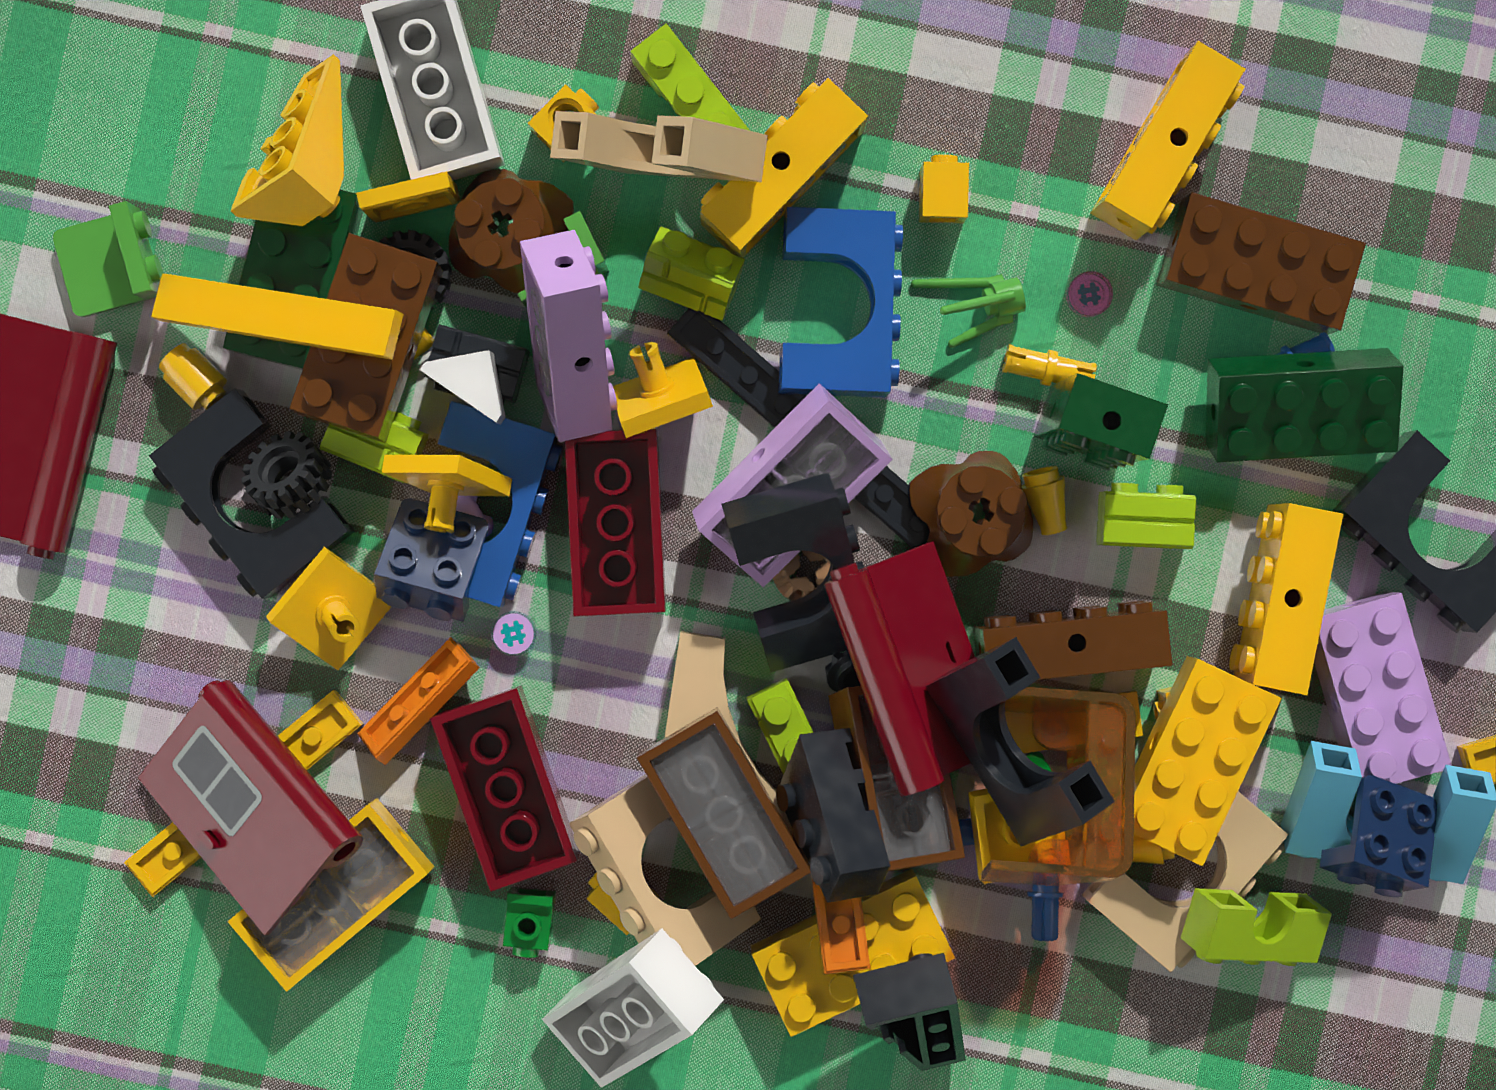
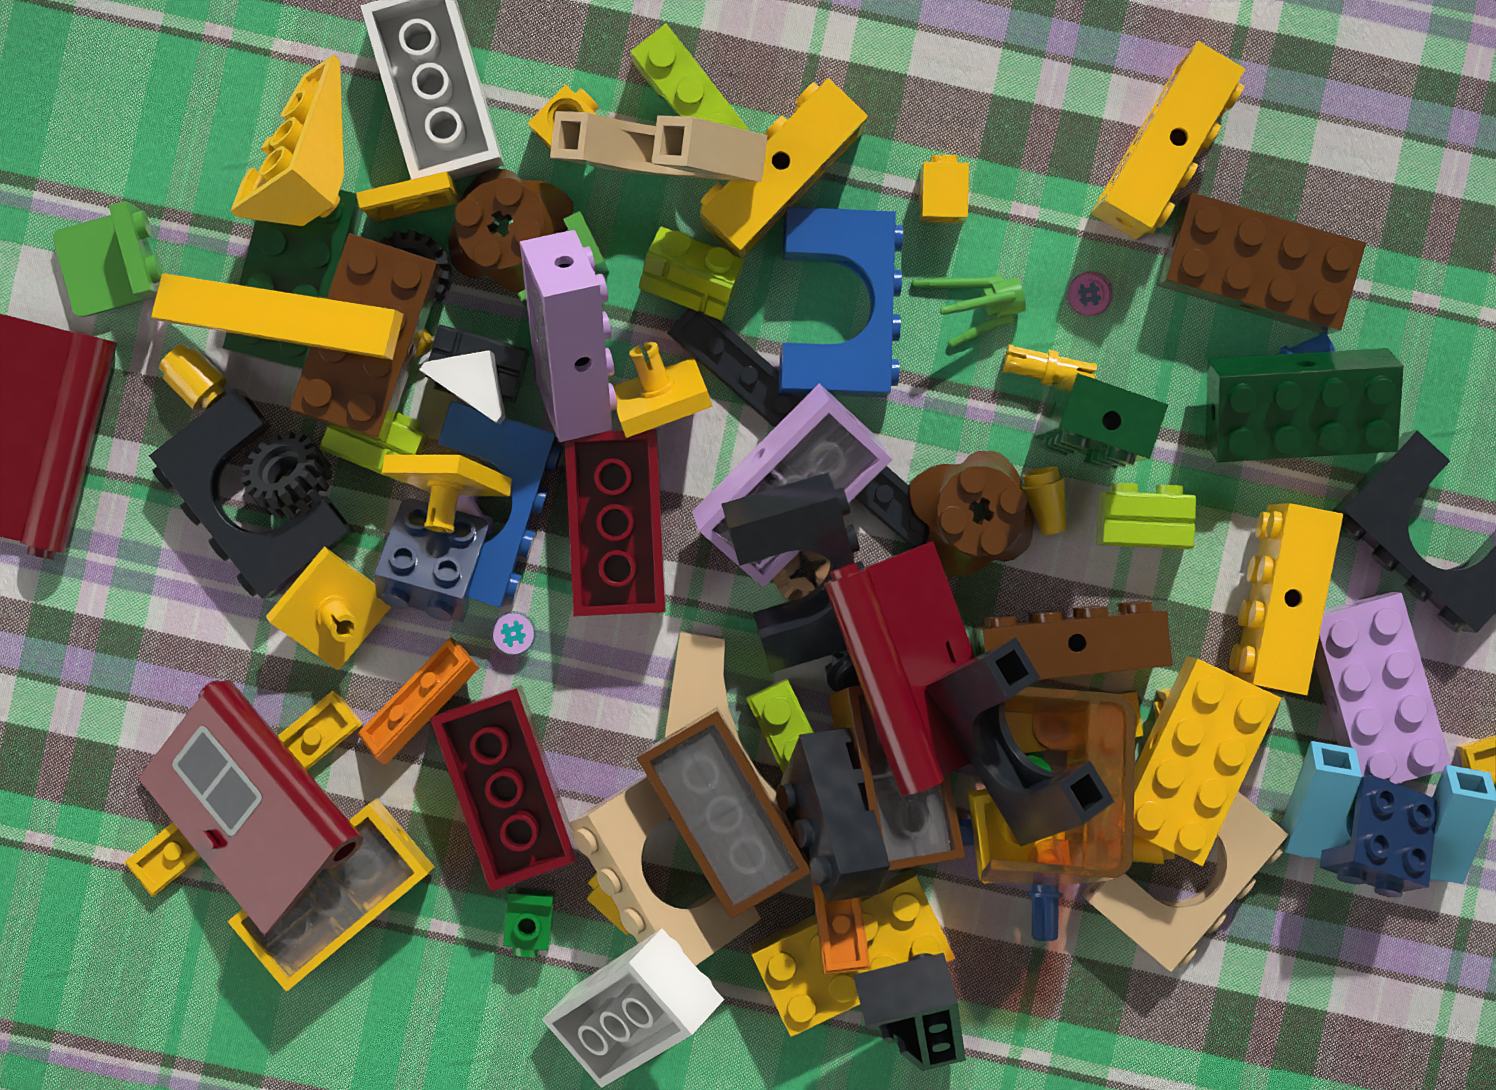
lime arch [1181,888,1332,966] -> none

